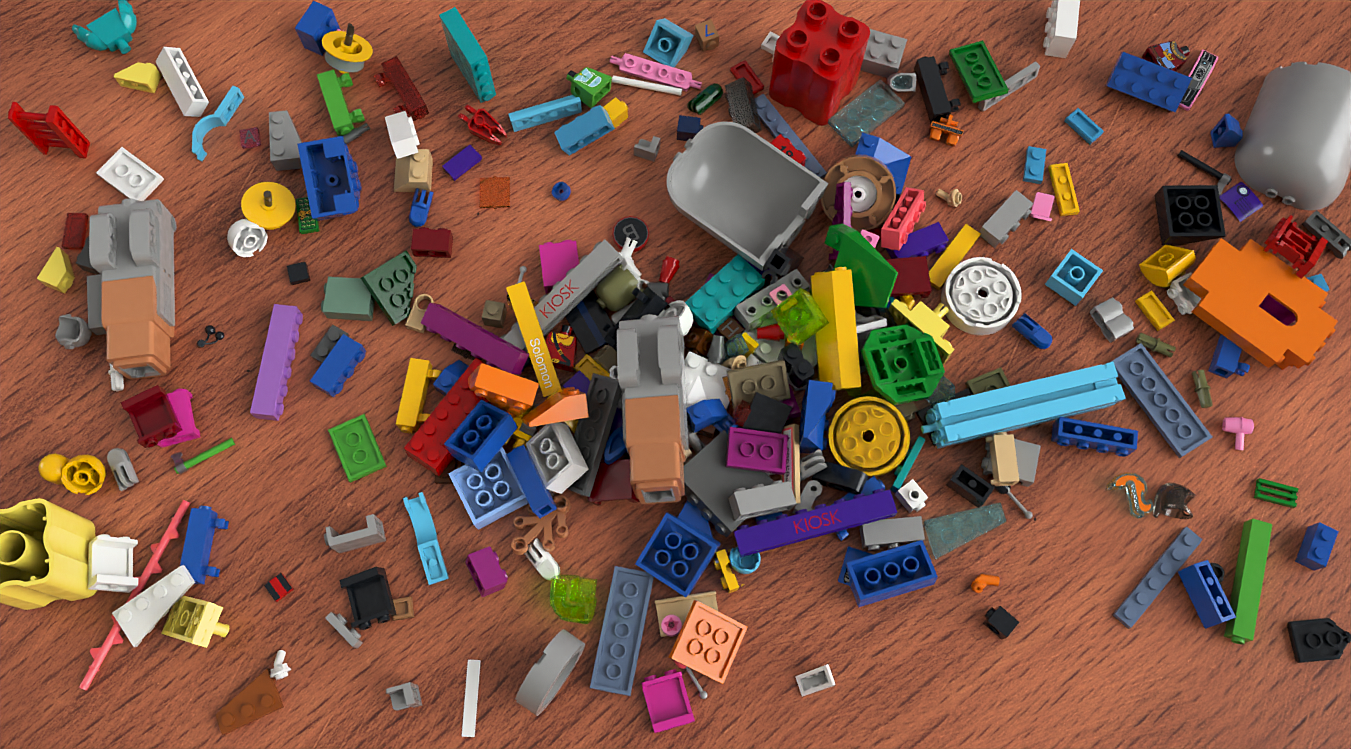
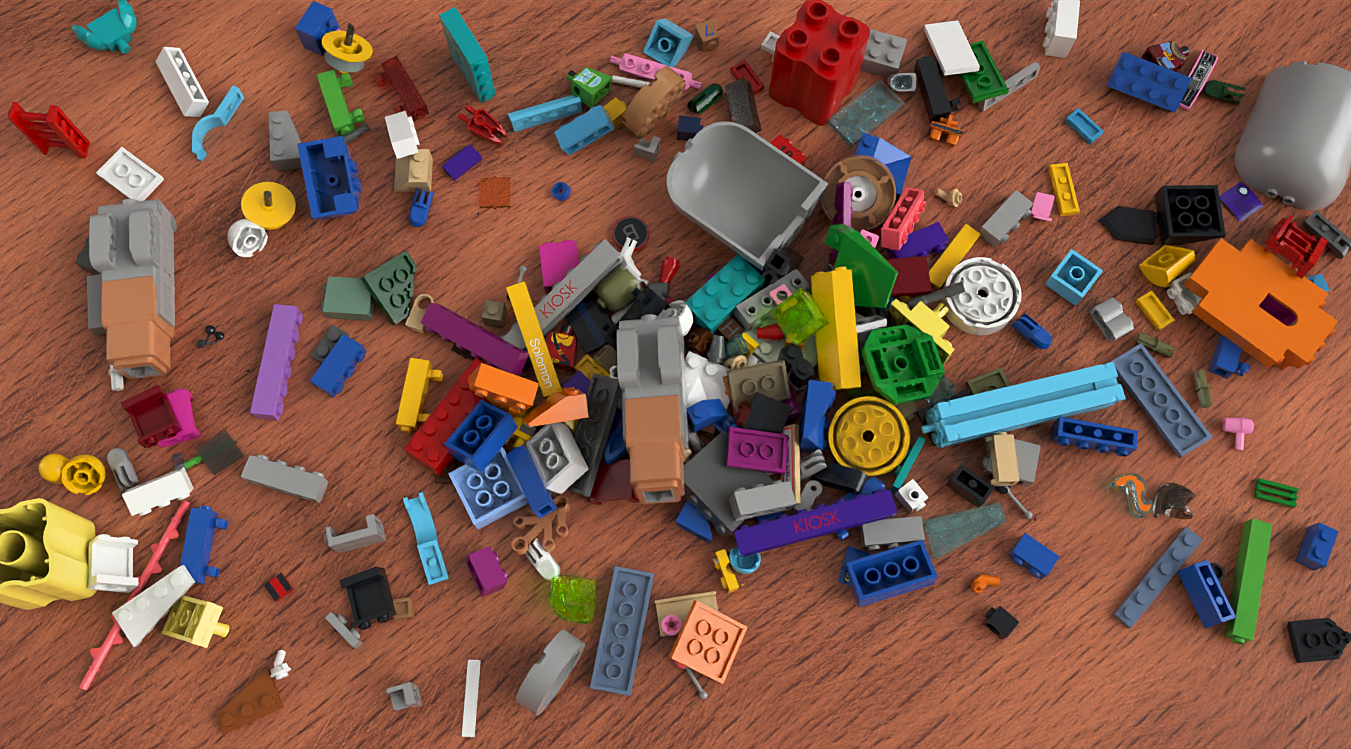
light yellow slope [37,247,75,294] -> none
light grey cap [55,314,92,349] -> none
clear red tile [61,213,89,250] -> none
light yellow slope [114,62,162,93] -> none
clear pink tile [239,127,261,149] -> none
black tile [287,262,310,285] -> none
green tile [296,197,320,235] -> none
bright green tile [328,414,387,483] -> none
dark red brick [411,227,453,258] -> none
blue slope [433,360,469,396] -> none
blue slope [635,512,721,597] -> none
dark pink panel [641,669,695,733] -> none
sand blue plate [749,94,827,179] -> none
white slope [795,664,835,697] -> none
dark azure plate [1023,146,1046,184] -> none
black piece [1177,150,1232,196] -> none
blue slope [1210,114,1243,148] -> none
none -> white brick [122,467,194,516]
none -> clear smoke piece [195,430,244,475]
none -> light grey brick [241,454,329,504]
none -> medium nougat piece [621,66,686,138]
none -> dark grey piece [907,281,966,311]
none -> white tile [924,20,980,76]
none -> blue brick [1008,533,1060,579]
none -> black tile [1098,206,1156,245]
none -> dark green arm [1203,80,1246,105]

